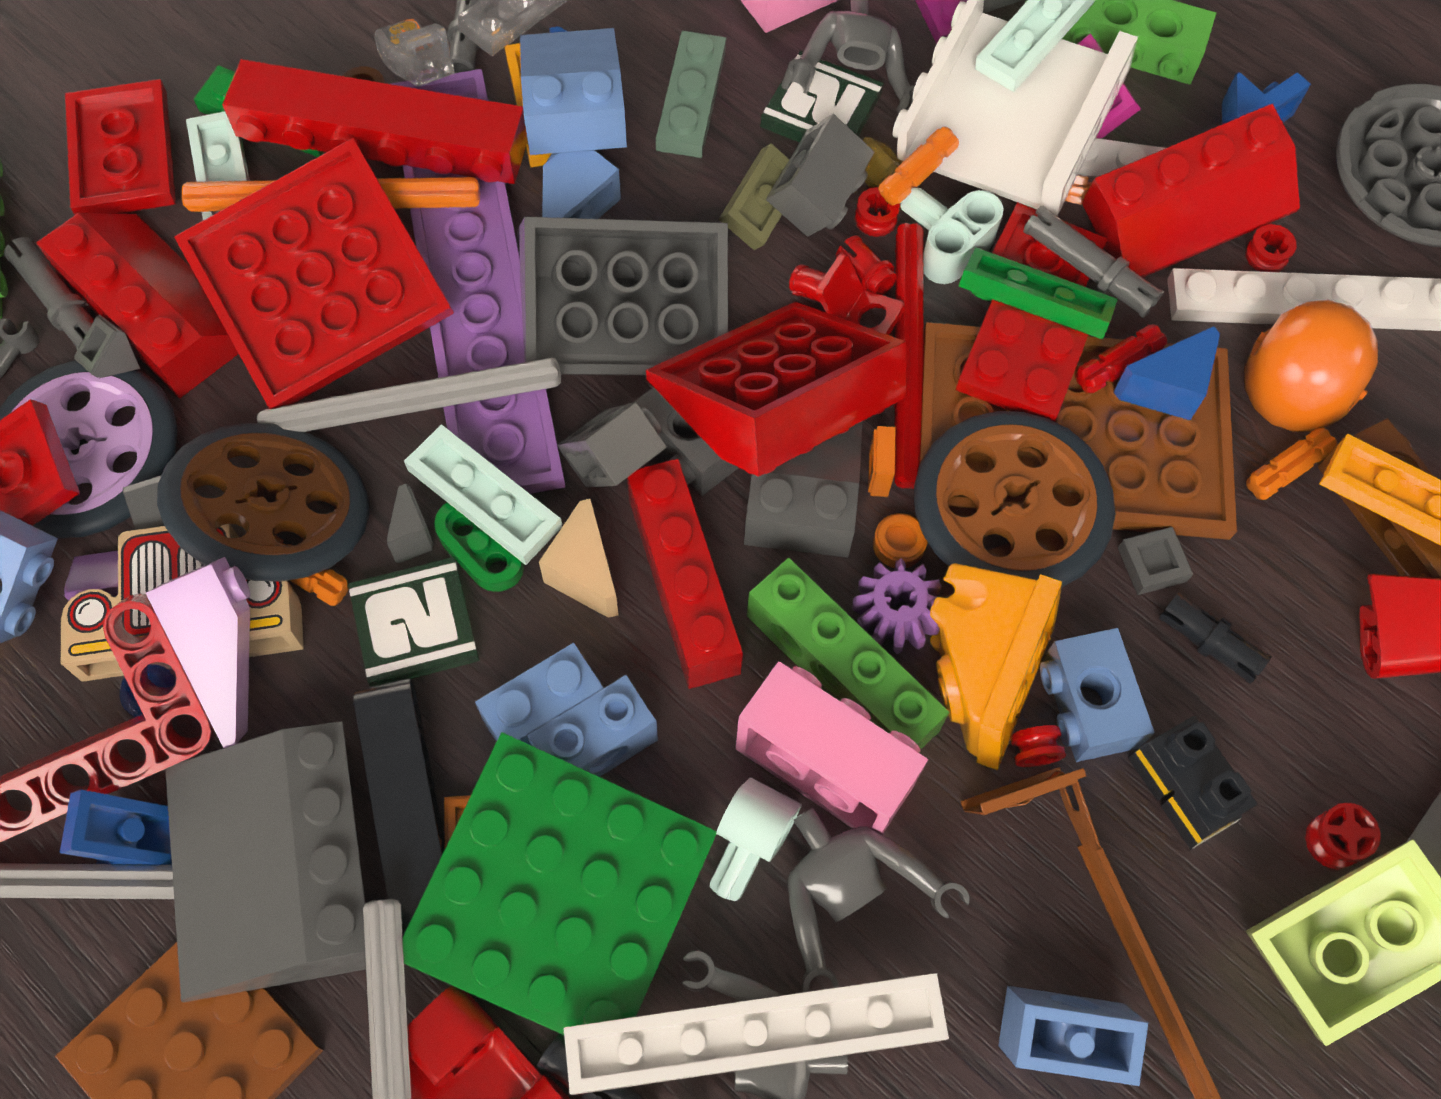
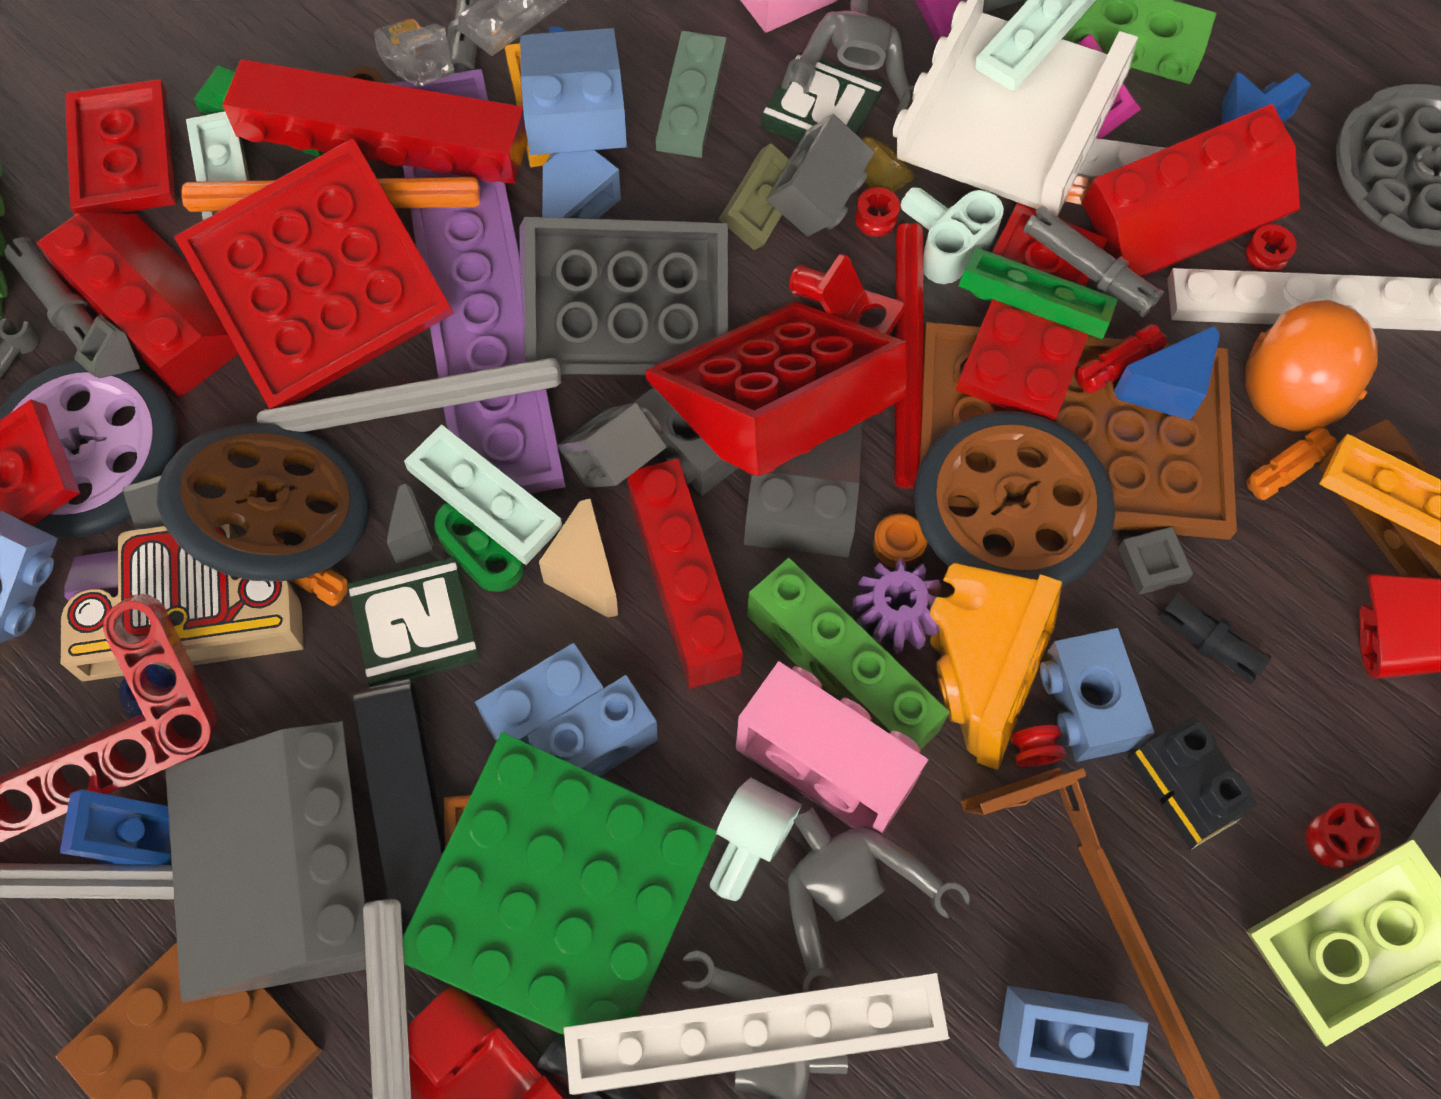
slope [146,557,250,748] -> none
red pin [836,235,897,295] -> none
orange tile [868,426,896,497] -> none
orange axle [878,126,959,205] -> none

